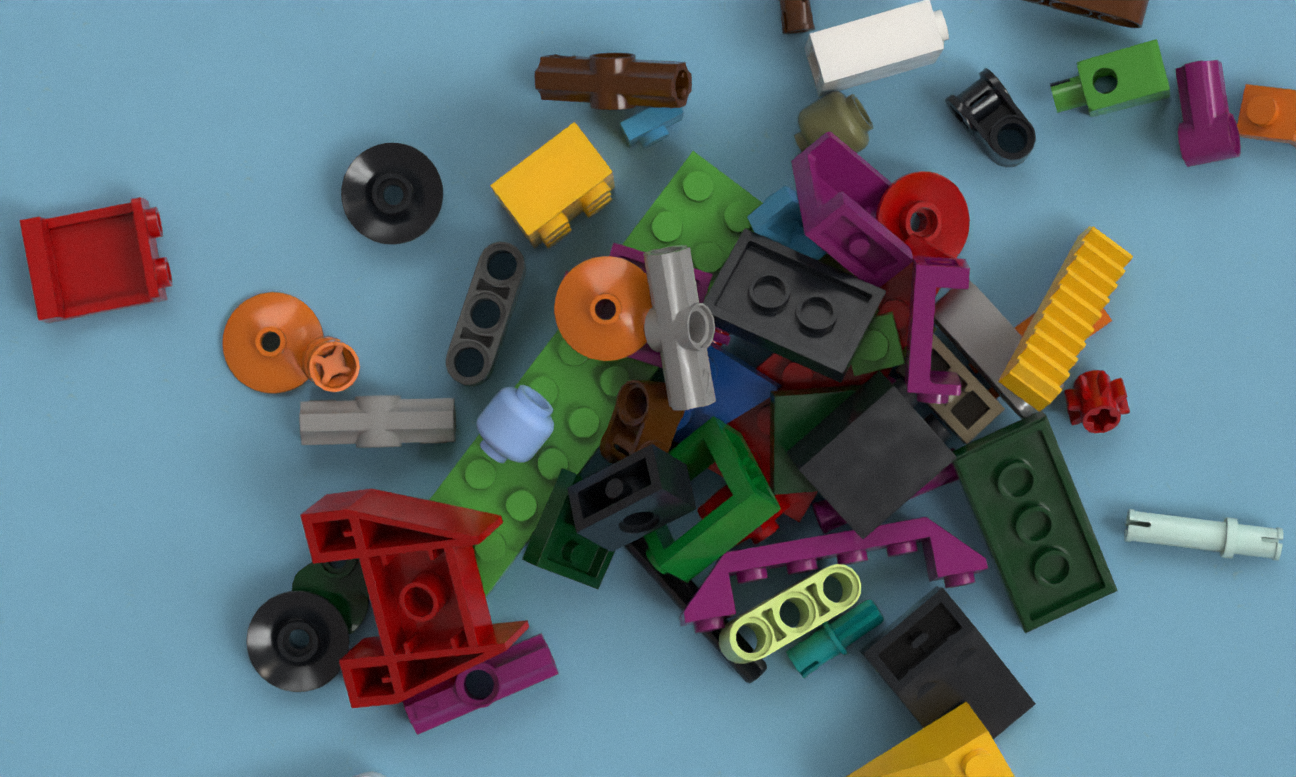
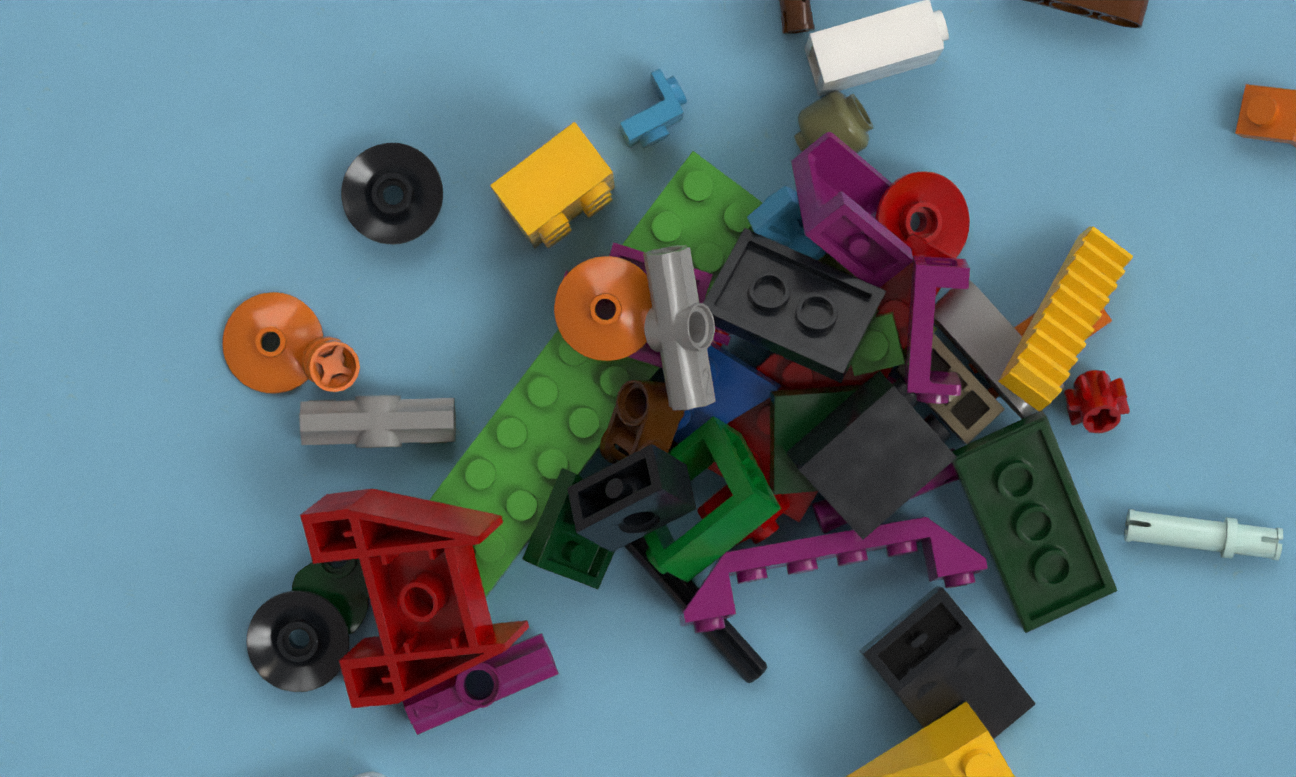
red panel [19,197,172,323] -> none
dark grey beam [445,242,526,387] -> none
light blue head [476,385,554,463] -> none
reddish brown piece [535,53,692,110] -> none
yellowish green beam [719,564,861,664] -> none
teal axle [786,600,884,679] -> none
black piece [945,68,1036,167] -> none
bright green torso [1050,39,1170,117] -> none
magenta piece [1175,60,1241,167] -> none

